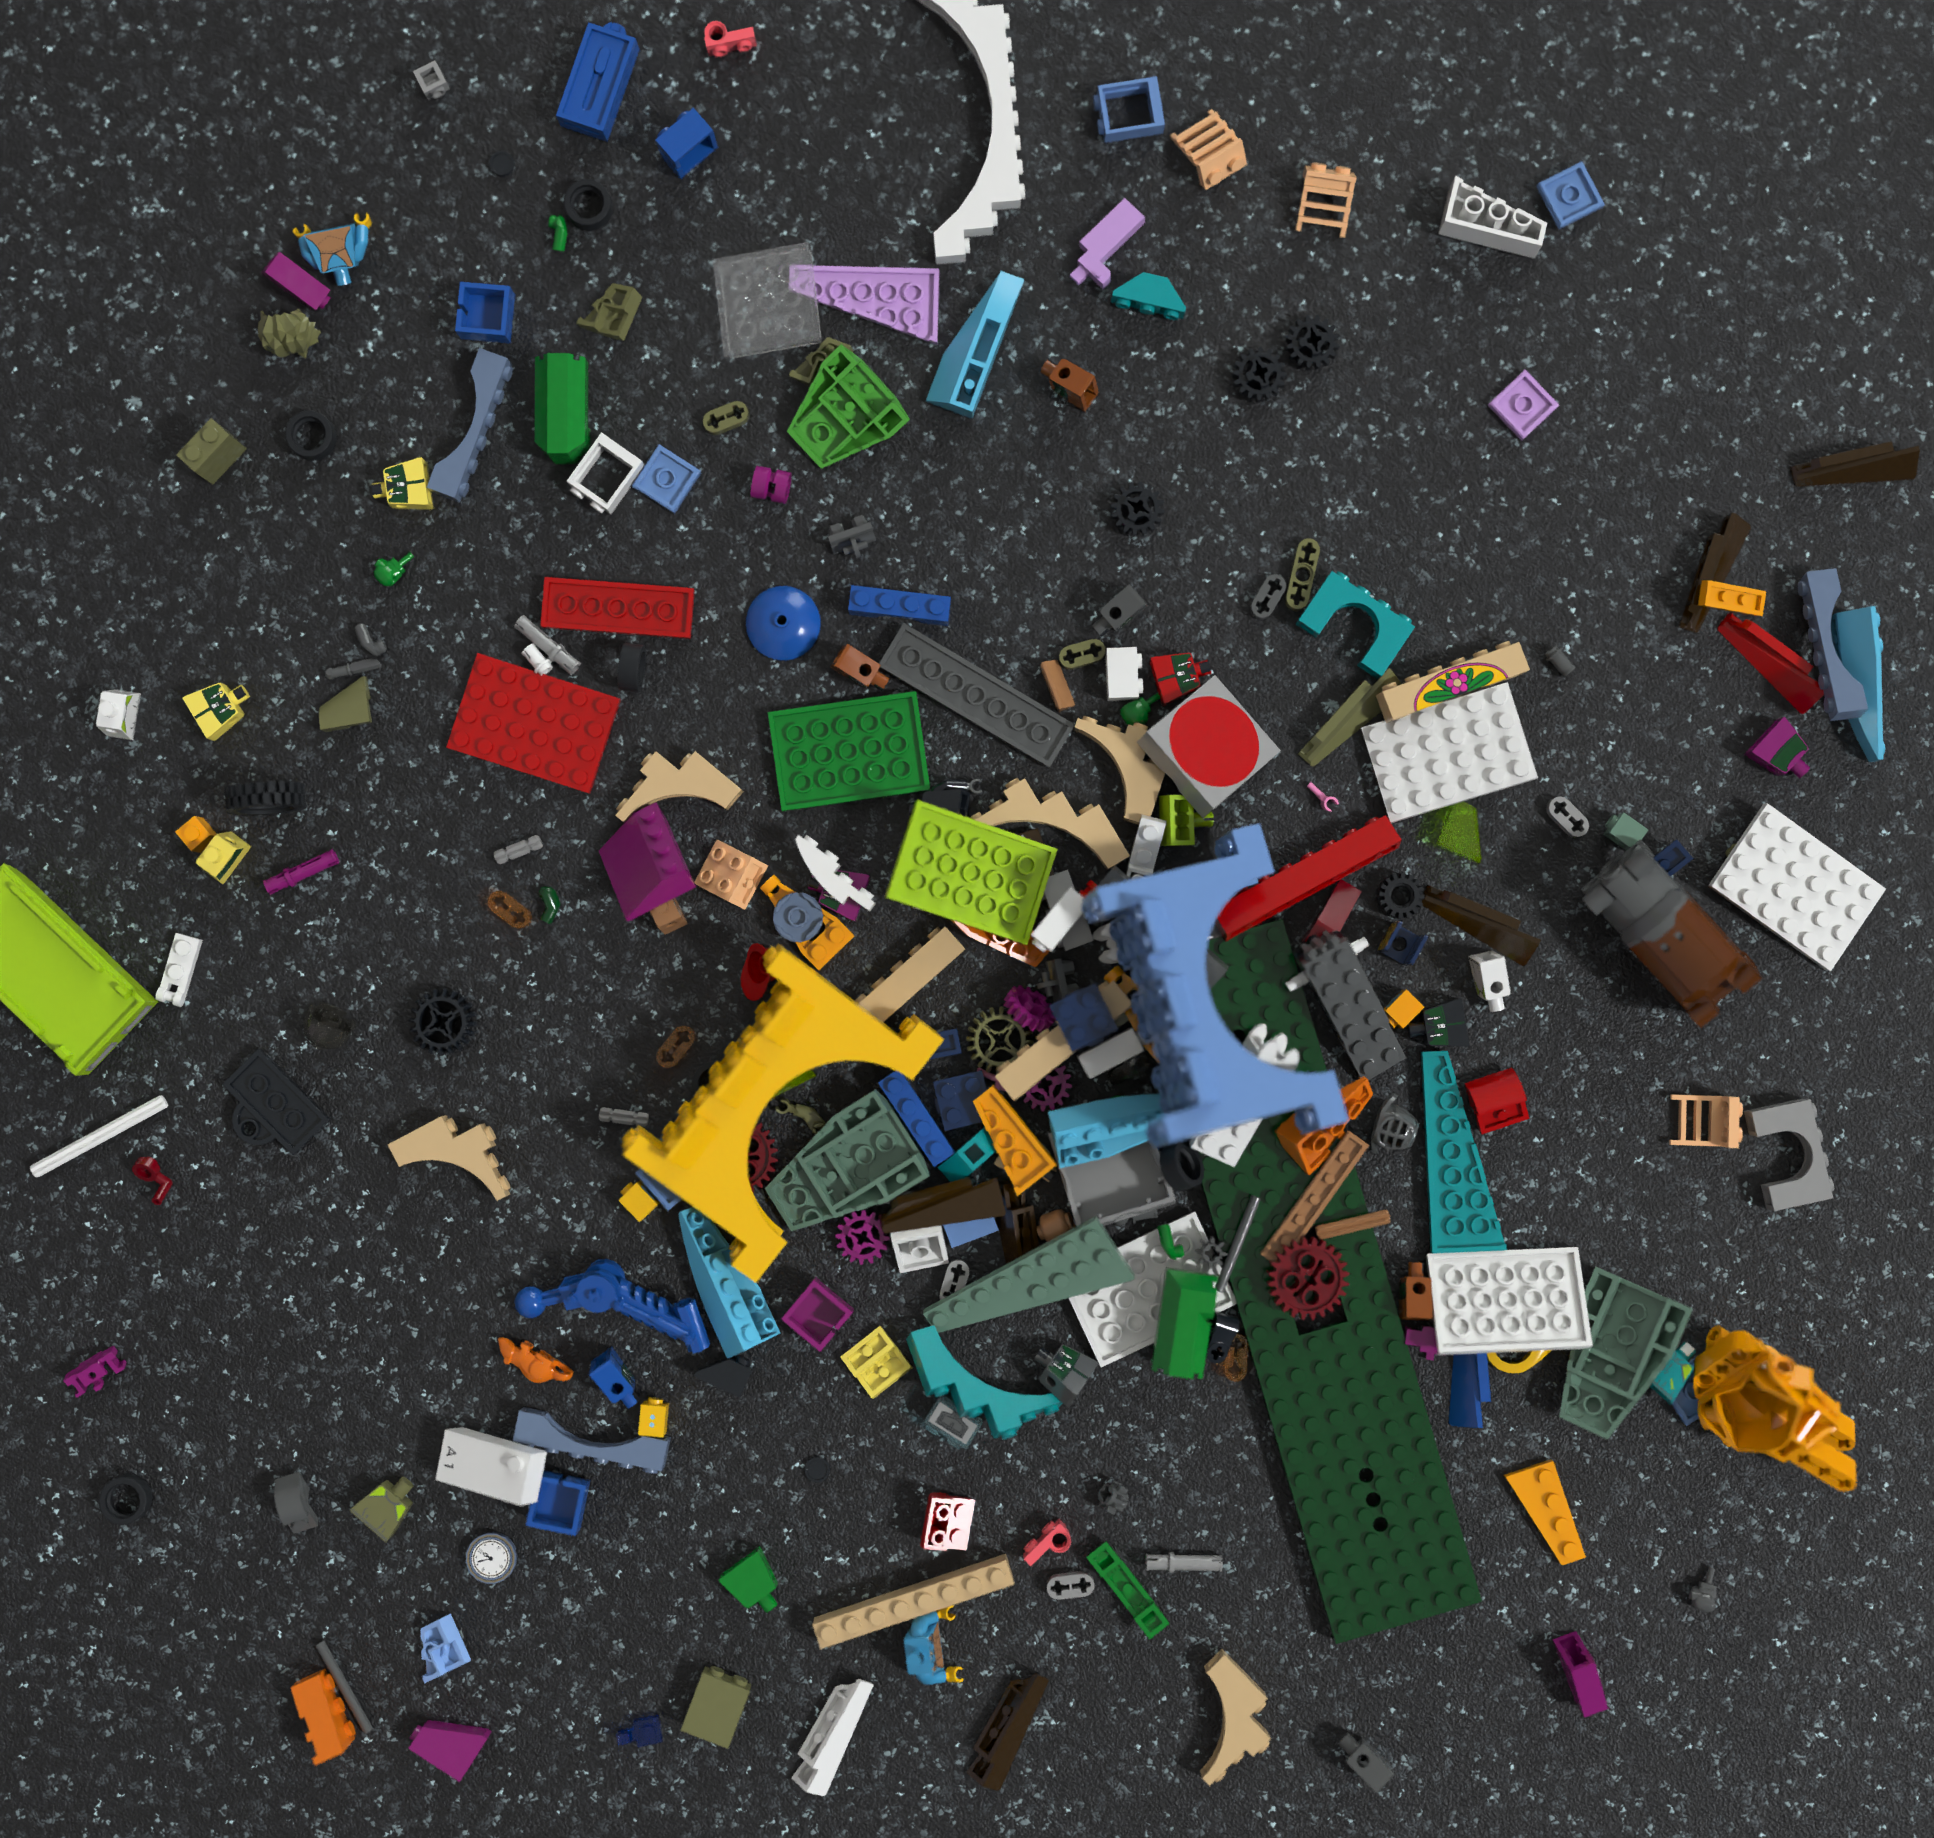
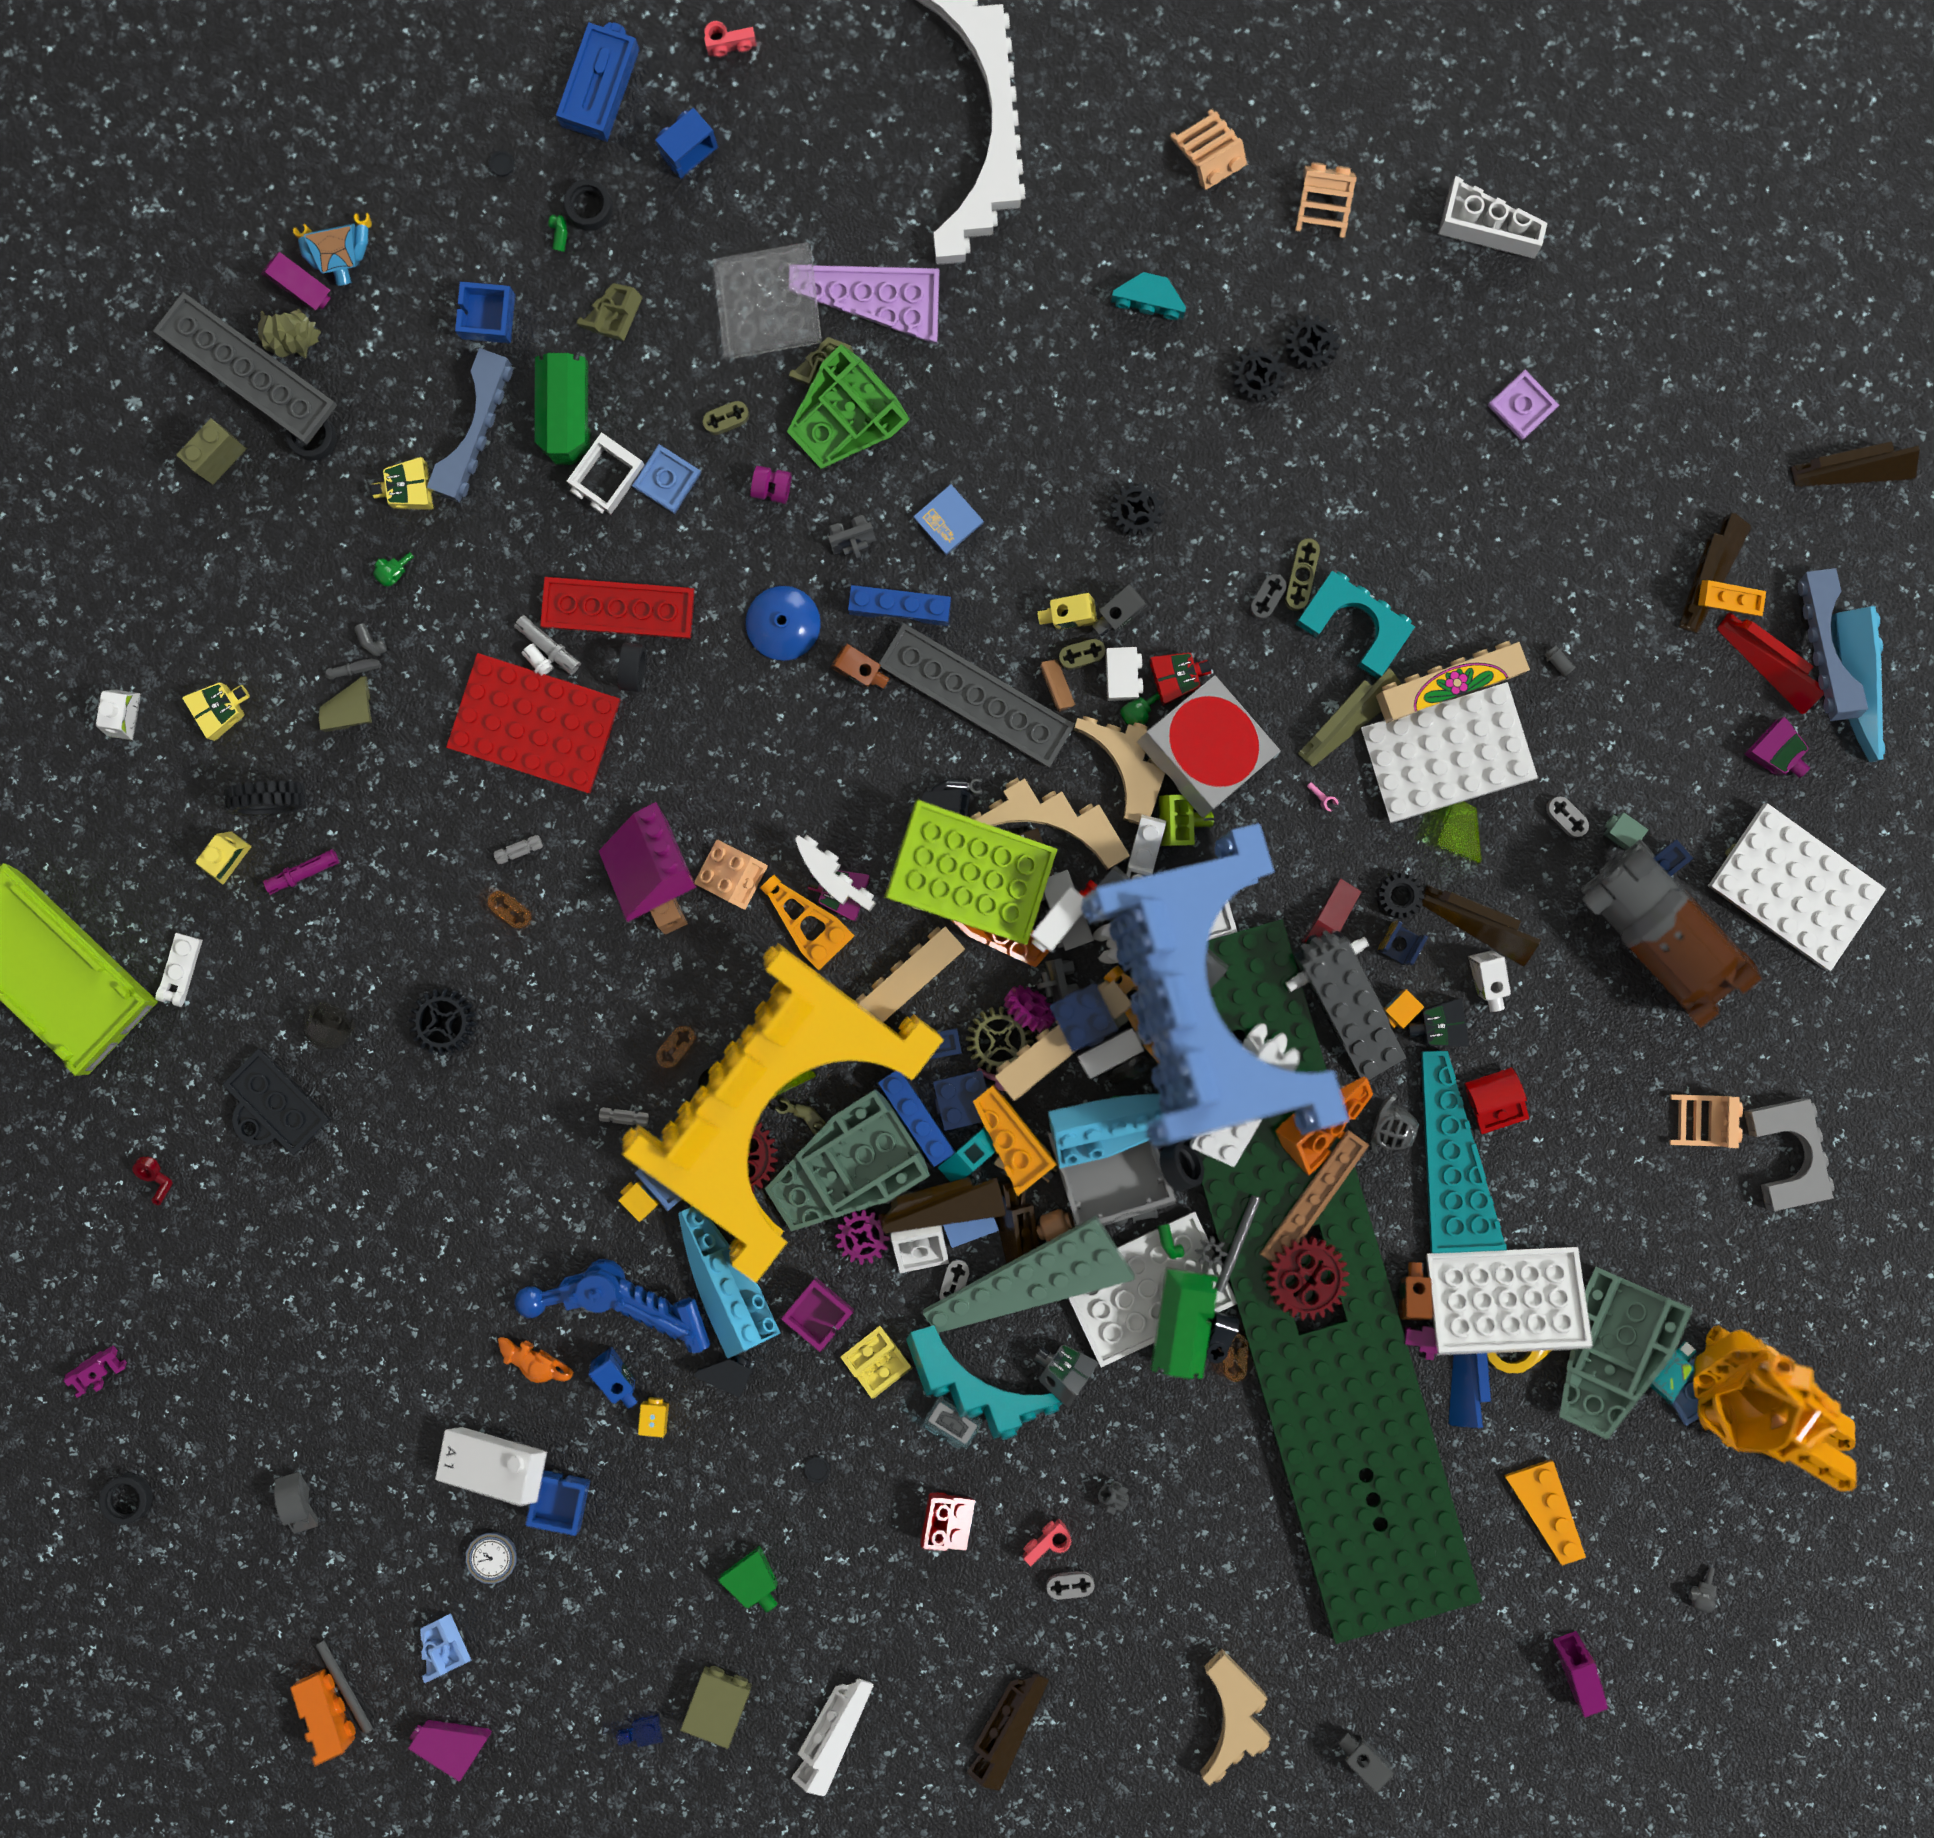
white axle [30,1096,168,1177] -> none
light orange brick [175,816,217,853] -> none
olive torso [350,1477,413,1542] -> none
tan arch [388,1115,511,1201] -> none
light grey brick [413,60,450,100] -> none
sand blue arch [513,1407,671,1474] -> none
dark green arm [538,886,561,924] -> none
tan arch [615,751,744,823] -> none
red piece [741,943,776,1001] -> none
green plate [768,691,930,812] -> none
sand blue tile [773,892,823,942] -> none
tan brick [813,1554,1014,1649] -> none
dark azure torso [904,1605,964,1685] -> none
medium azure wedge [926,271,1024,419] -> none
magenta gear [1023,1065,1072,1111] -> none
dark orange torso [1041,359,1099,412] -> none
lavender piece [1070,198,1145,290] -> none
green slope [1086,1541,1170,1639] -> none
medium blue window [1093,76,1165,143] -> none
light grey pin [1145,1552,1223,1573] -> none
red brick [1214,815,1402,942] -> none
medium nougat axle [1316,1210,1391,1240] -> none
medium blue plate [1536,161,1605,229] -> none
none -> dark grey plate [153,292,337,444]
none -> medium blue tile [913,484,984,555]
none -> light yellow torso [1038,593,1097,629]

